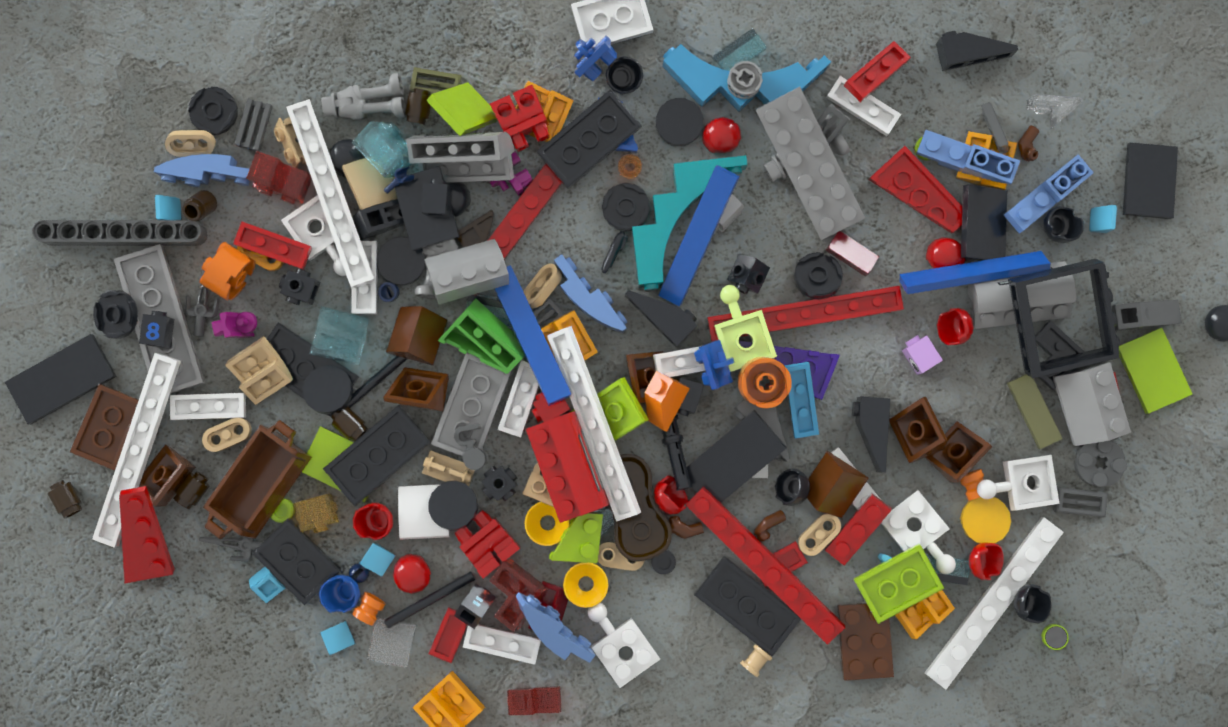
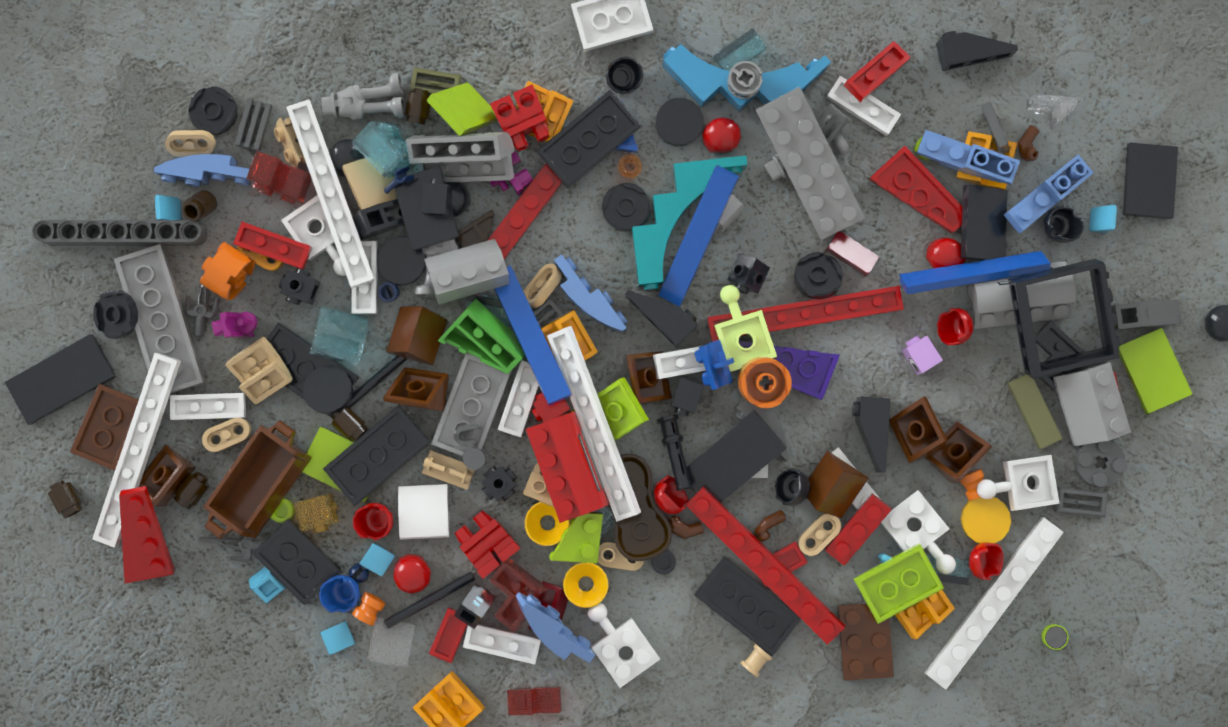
black brick [139,311,175,348] -> none
black tile [428,481,478,531] -> none
blue hips [574,35,617,81] -> none
black piece [601,231,629,274] -> none
orange slope [645,371,690,432] -> none
dark azure plate [785,362,819,439] -> none
black hair [1014,584,1052,624] -> none

